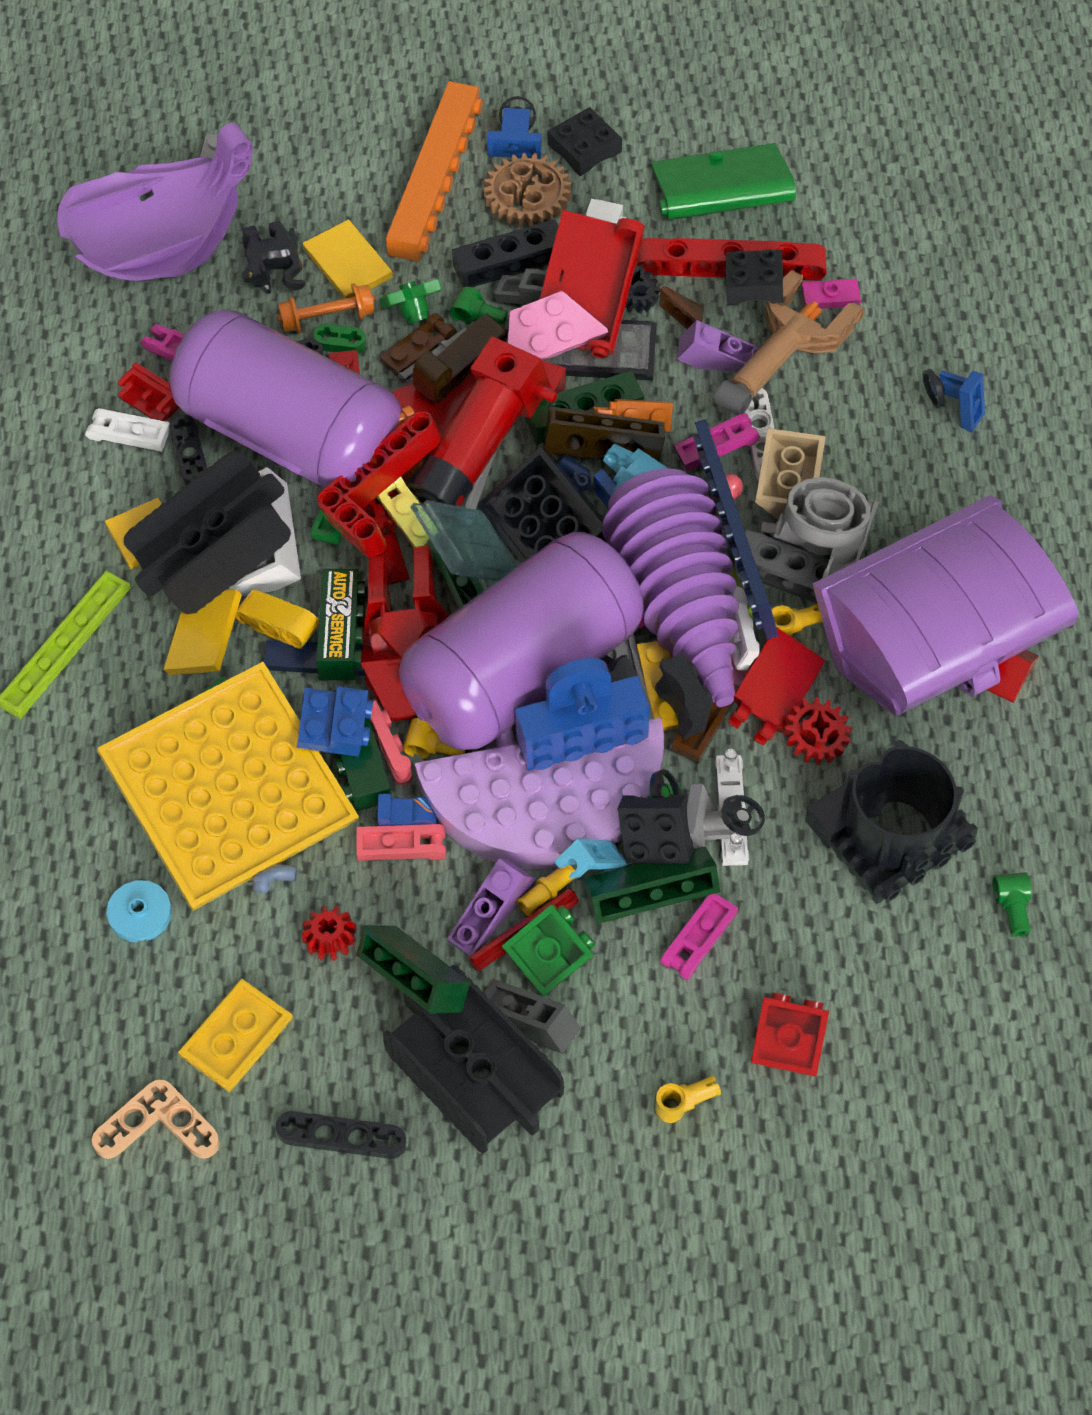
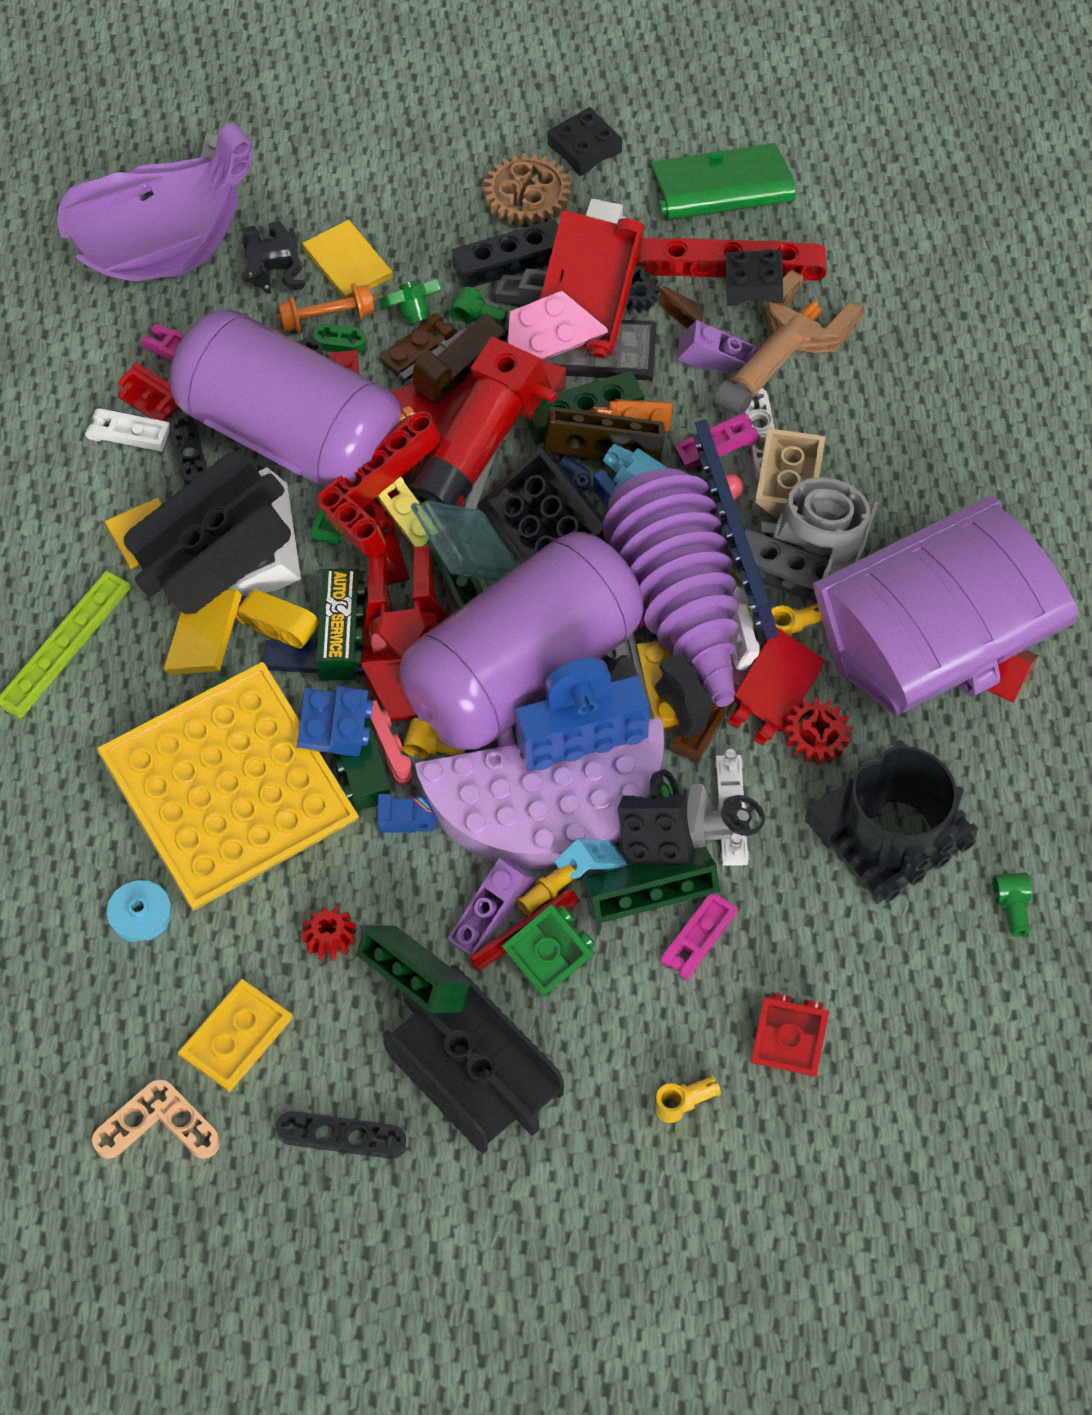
sand blue arm [252,864,297,893] -> none
coral plate [357,824,446,861] -> none
orange brick [386,81,483,262] -> none
dark grey slope [484,979,581,1054] -> none
blue piece [487,96,542,159] -> none
dark pink plate [801,279,861,309] -> none
blue piece [922,369,985,433] -> none

